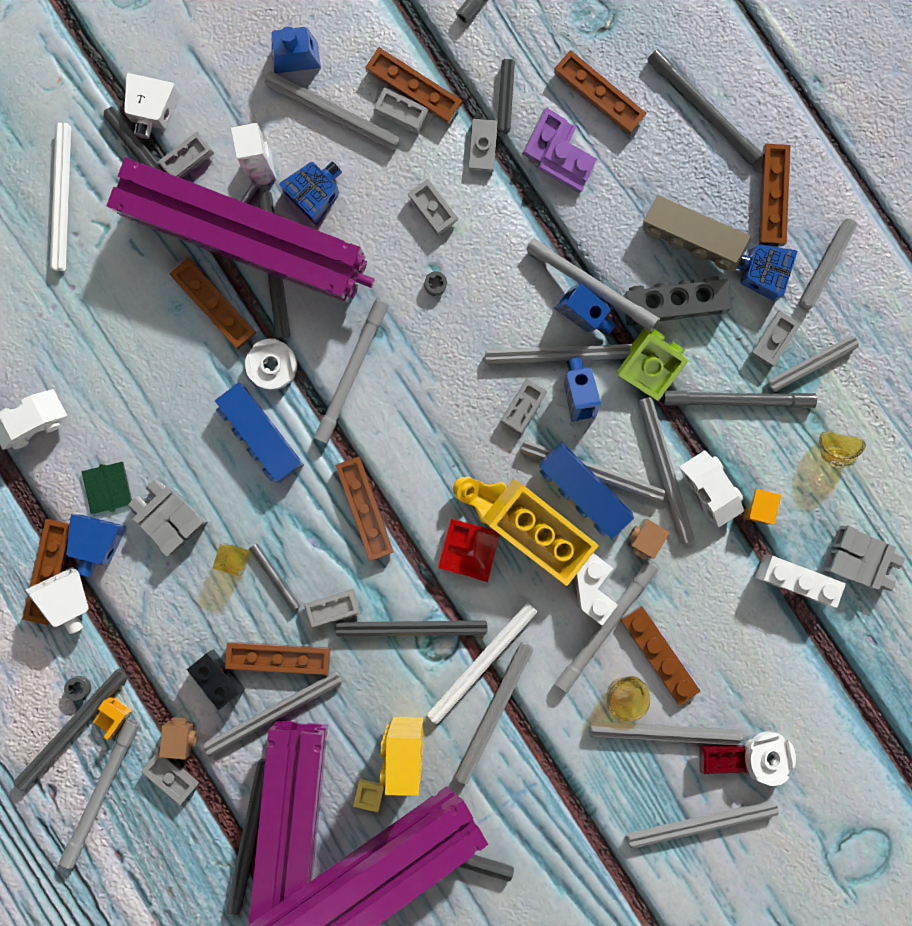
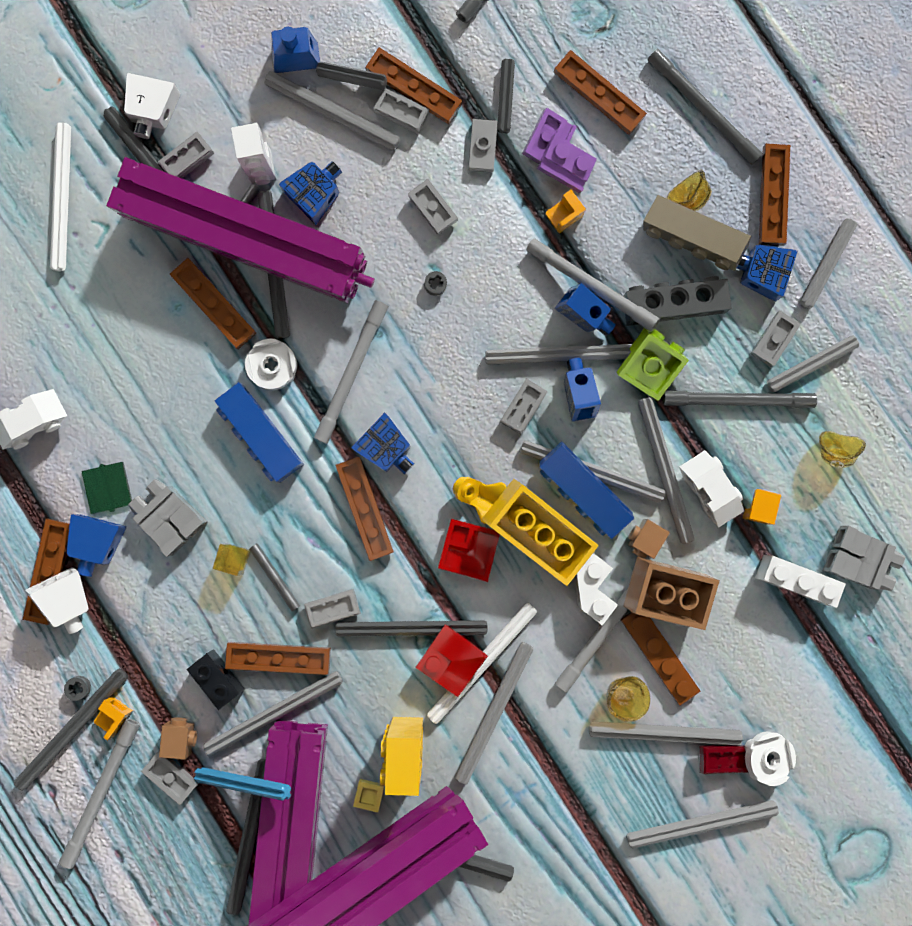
none -> dark azure axle [194,767,291,801]
none -> dark grey axle [316,61,387,90]
none -> torso [351,412,415,475]
none -> red plate [415,624,488,697]
none -> light orange panel [545,189,586,233]
none -> medium nougat brick [623,557,720,630]
none -> clear yellow helmet [667,169,712,211]

